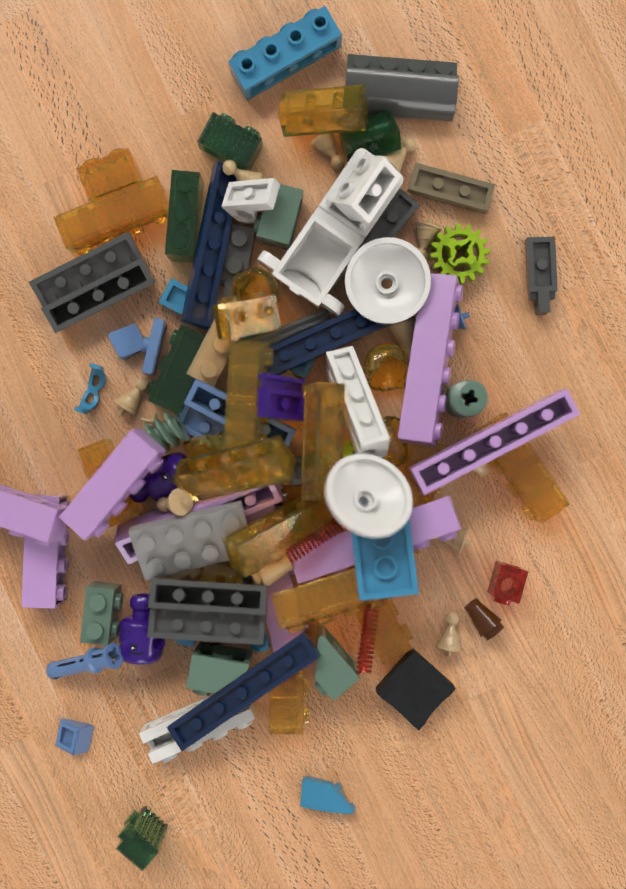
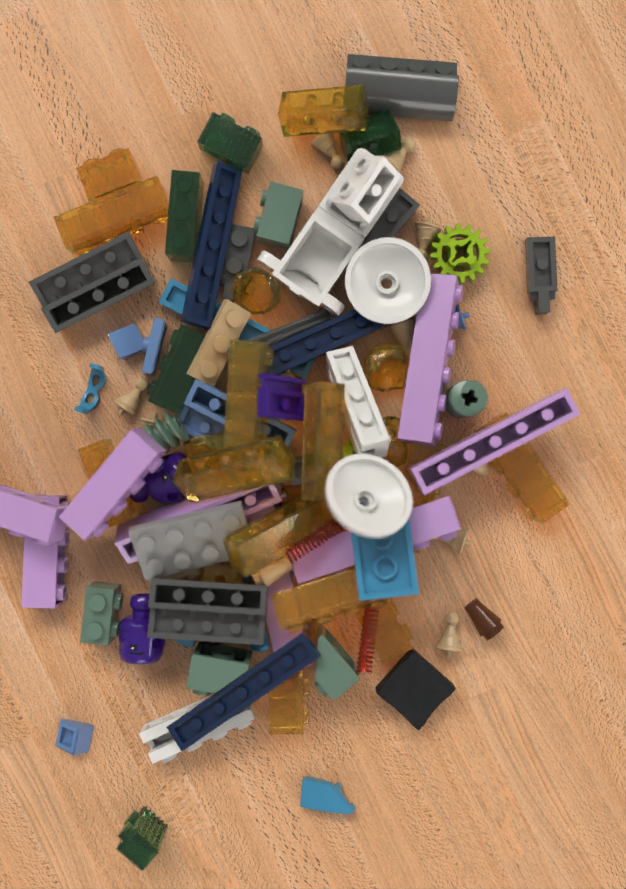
medium blue pin [46,643,123,680] -> none
tan piece [157,488,193,516] -> none
clear yellow brick [212,290,281,339] -> none
white plate [221,178,280,224] -> none
tan piece [222,159,262,181] -> none
dark azure brick [228,6,342,101] -> none
dark tan plate [407,162,495,214] -> none
clear red brick [487,560,529,606] -> none

